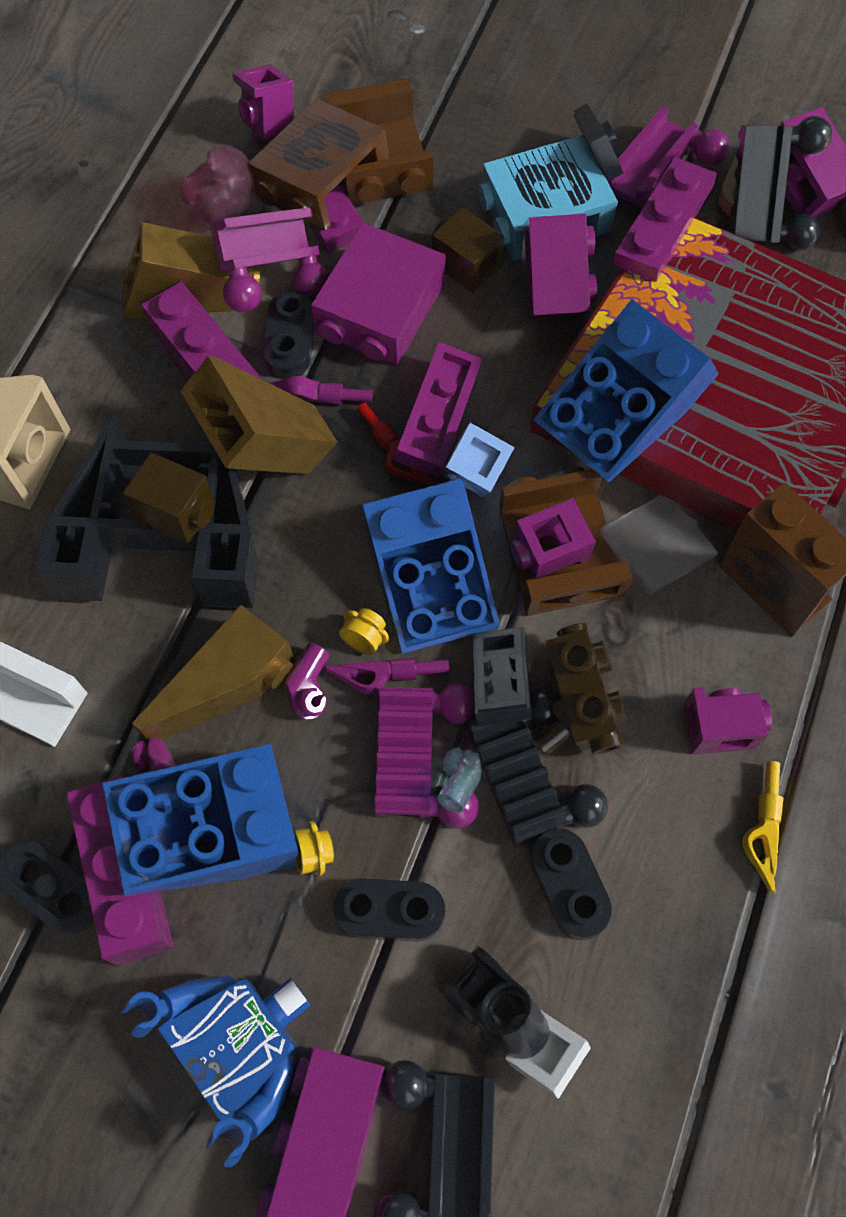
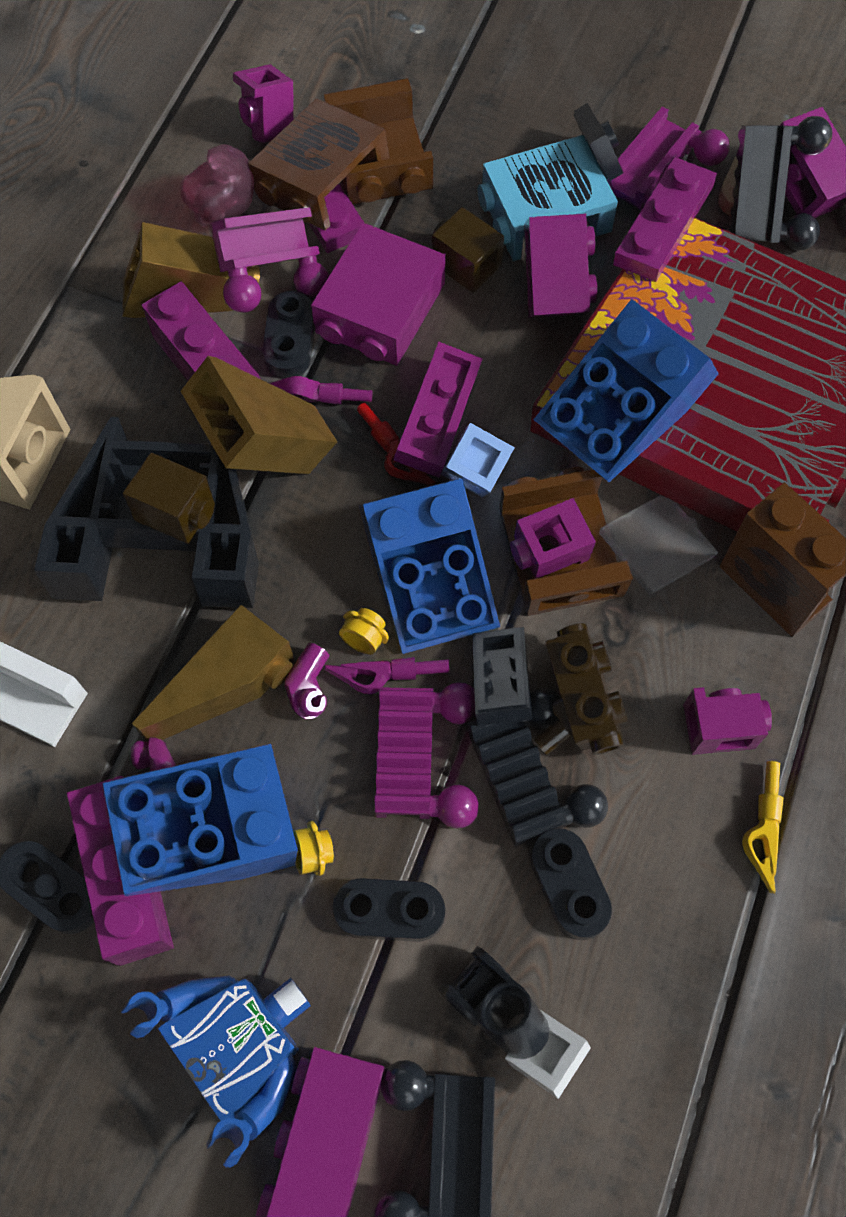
clear light blue arm [438,748,482,813] -> none

